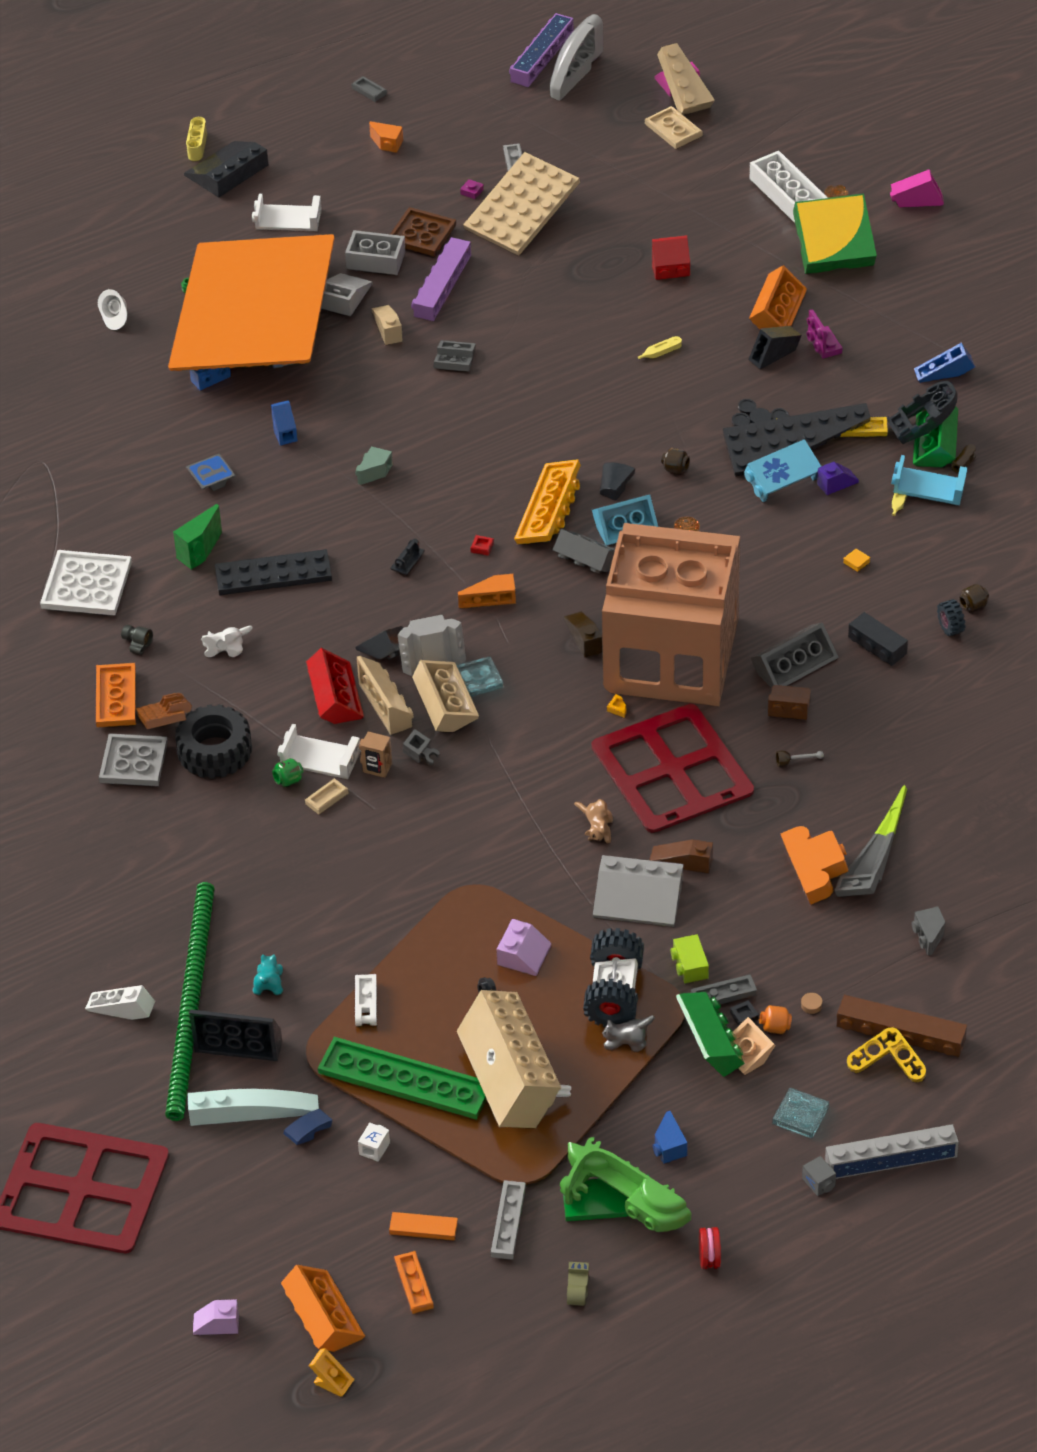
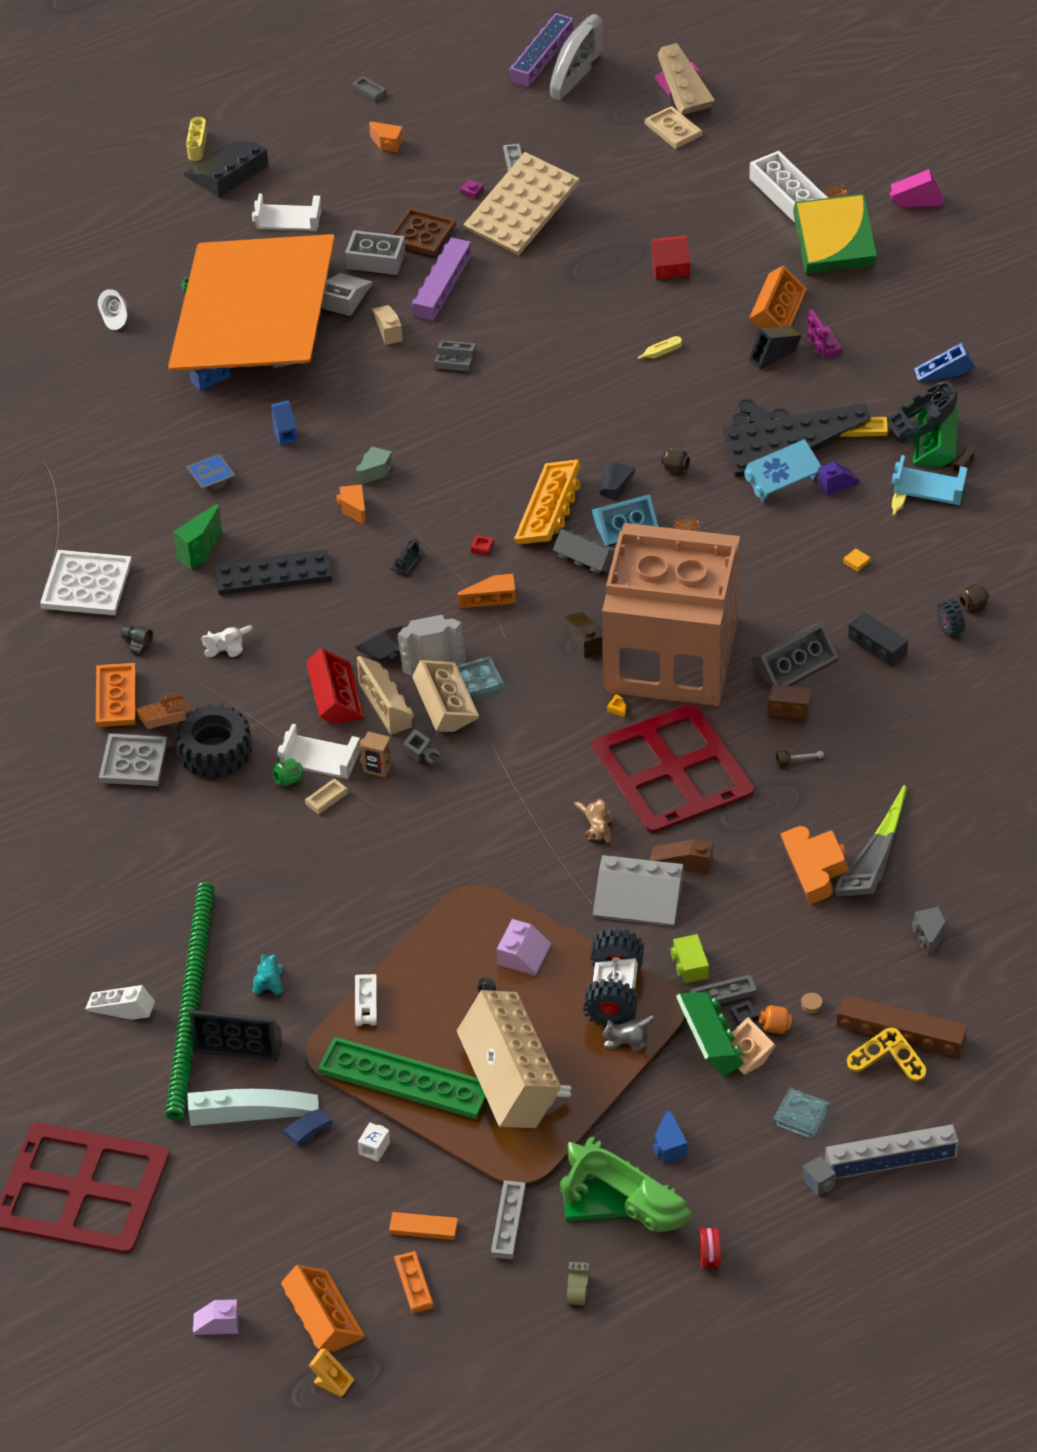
none -> orange slope [337,485,366,524]

